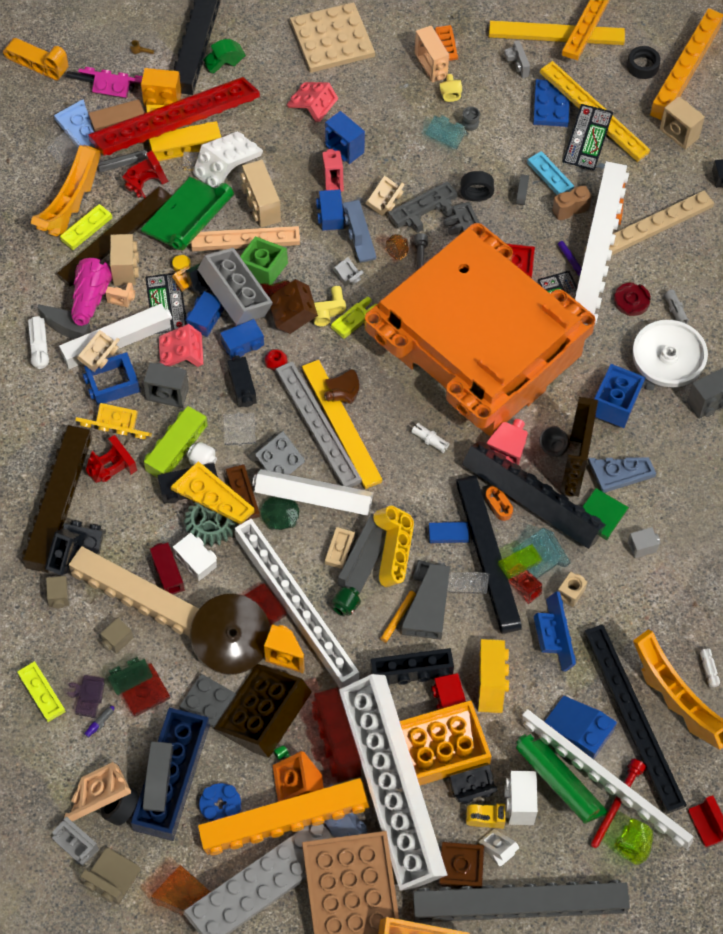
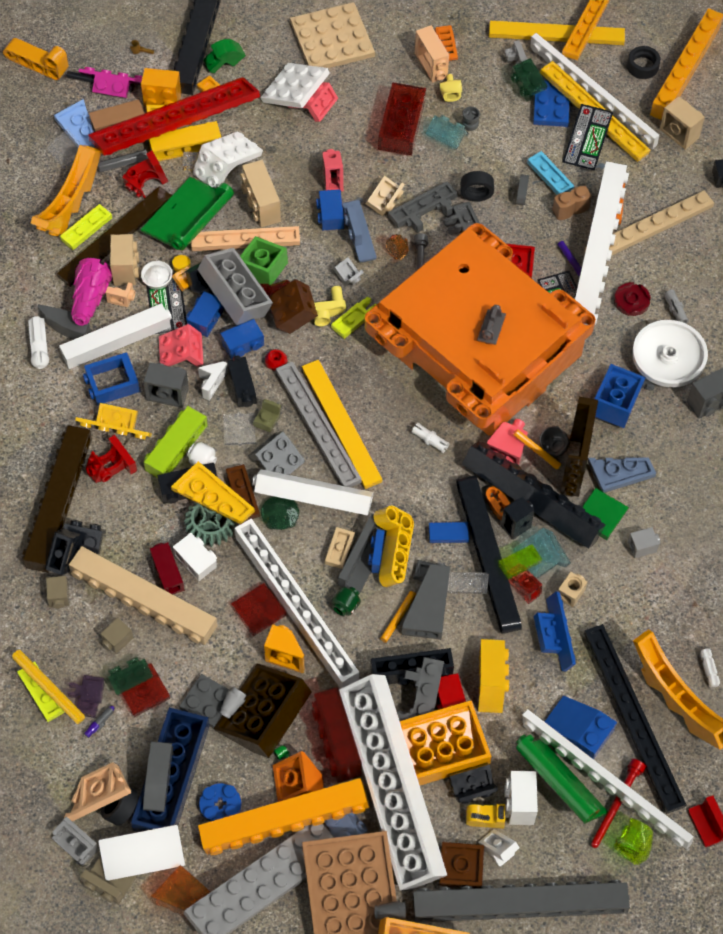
tan bracket [76,330,120,372] -> none
dark brown dish [190,594,271,675] -> none
reddish brown arm [324,369,359,404] -> none
blue container [325,111,365,164] -> none
none -> yellow axle [12,650,85,724]
none -> white sticker [99,825,185,881]
none -> white hat [141,261,172,290]
none -> light orange tile [197,75,220,92]
none -> white slope [198,361,228,401]
none -> light grey cone [219,687,246,719]
none -> olive bracket [253,399,281,432]
none -> white plate [260,63,330,108]
none -> blue plate [368,529,385,574]
none -> dark grey cone [375,900,406,920]
none -> clear red brick [378,82,426,156]
none -> dark grey hinge [397,657,444,720]
none -> dark grey hinge [477,305,506,345]
none -> black brick [501,496,534,540]
none -> clear green bracket [510,58,547,102]
none -> light orange bar [513,429,561,469]
none -> white plate [530,33,659,149]

